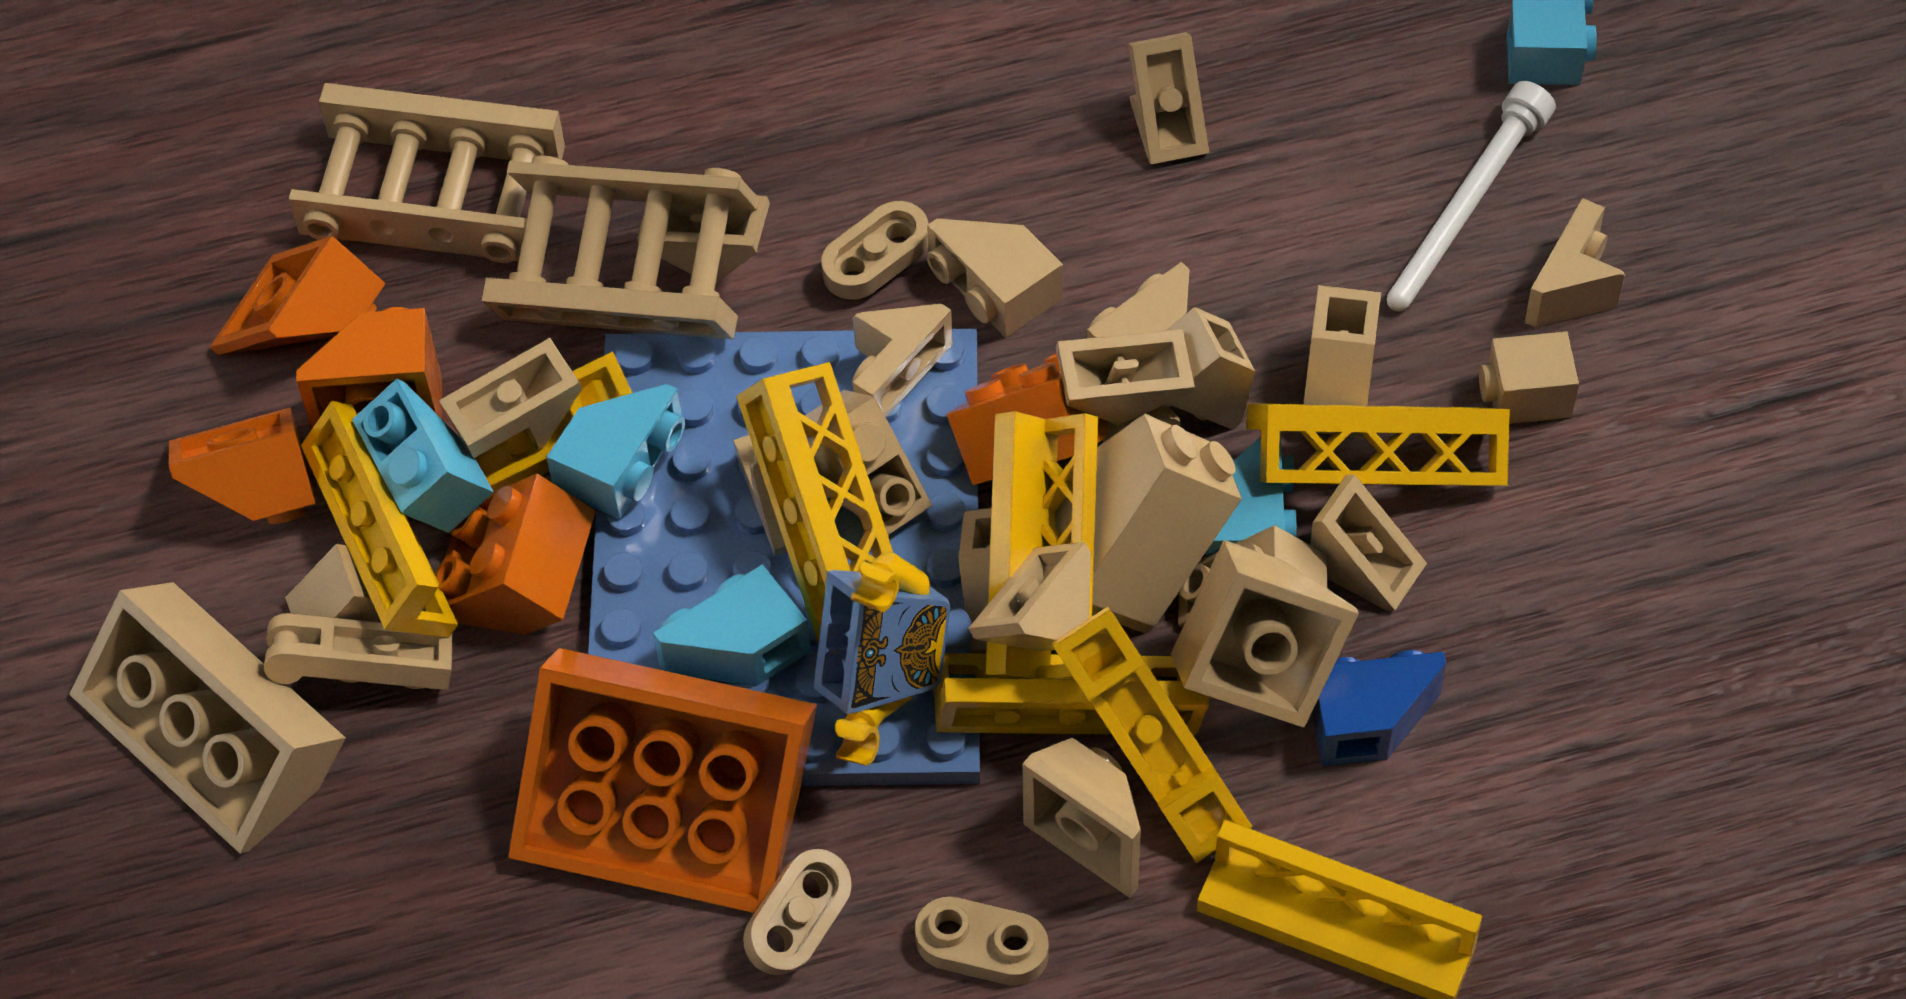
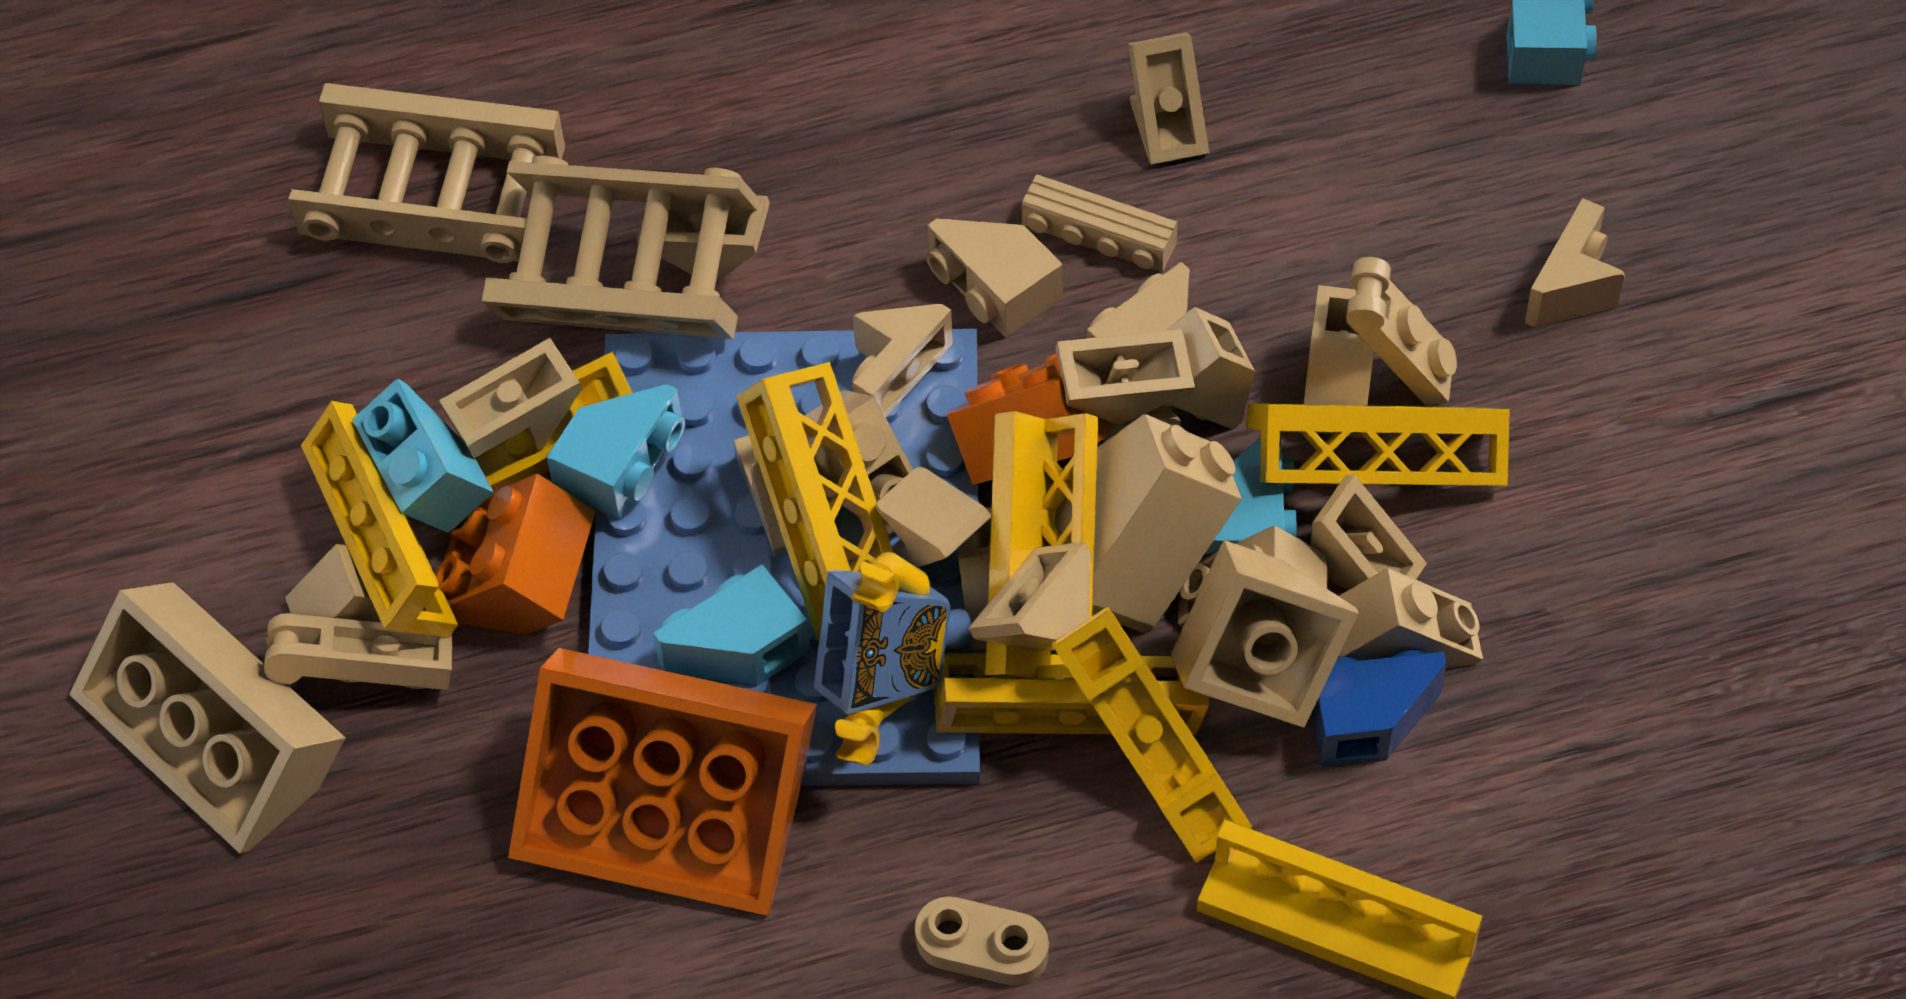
orange slope [169,407,316,524] -> none
orange slope [209,236,386,355] -> none
orange slope [296,307,442,429] -> none
tan plate [743,849,852,975] -> none
tan plate [821,201,928,300] -> none
tan slope [1023,738,1141,898] -> none
white piece [1387,81,1556,311] -> none
tan brick [1479,331,1579,424] -> none
none -> tan slope [876,467,992,568]
none -> tan piece [1021,174,1178,272]
none -> tan slope [1339,568,1483,668]
none -> tan plate [1346,257,1457,407]

